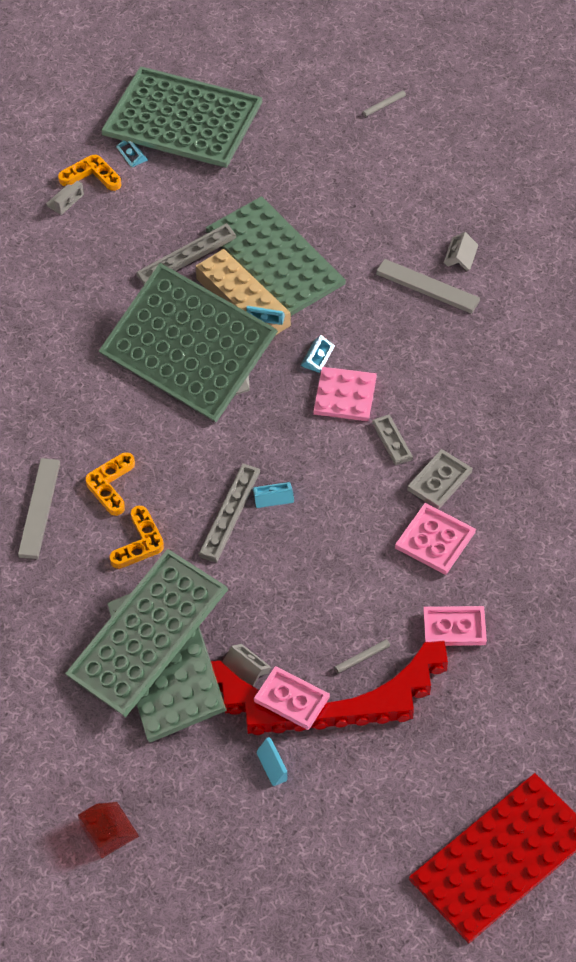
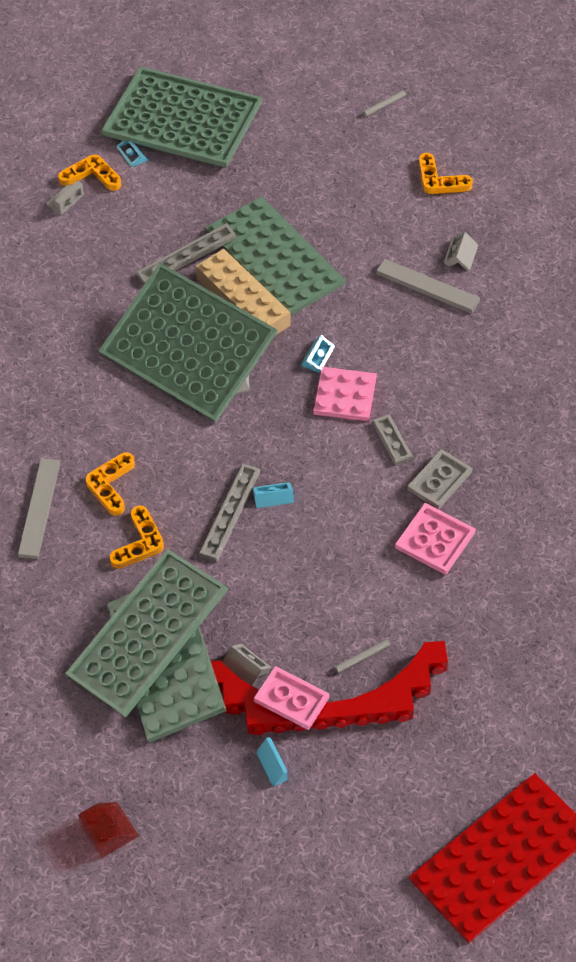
medium azure slope [246,306,285,325] -> none
bright pink plate [423,606,487,646] -> none
none -> light orange beam [419,153,473,194]

